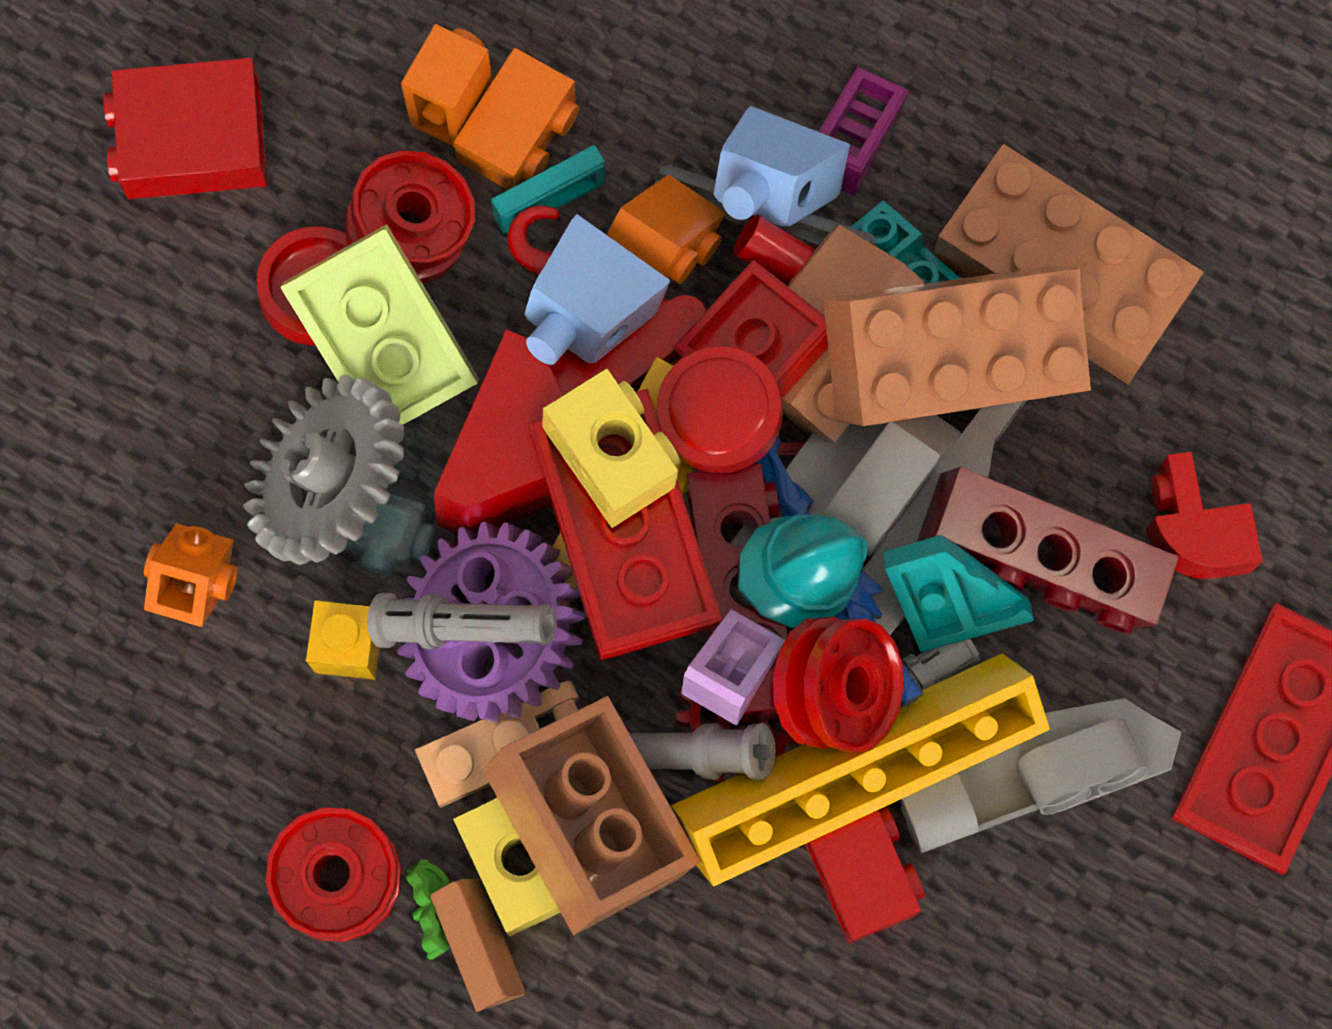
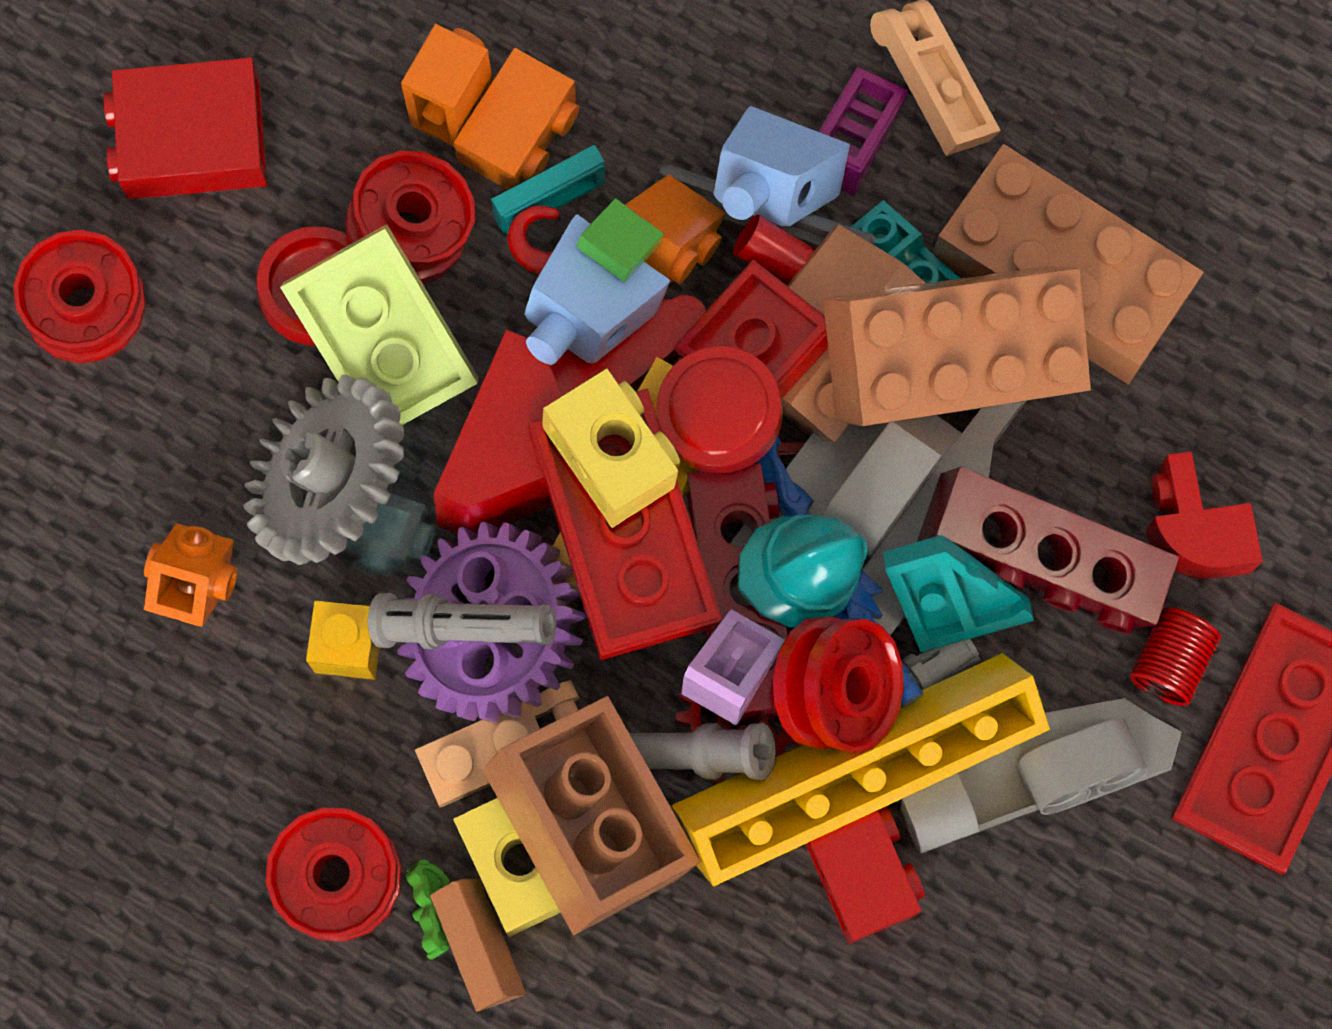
none -> red wheel [13,230,146,364]
none -> bright green tile [576,198,664,283]
none -> light nougat plate [870,0,1001,156]
none -> red piece [1129,607,1222,706]

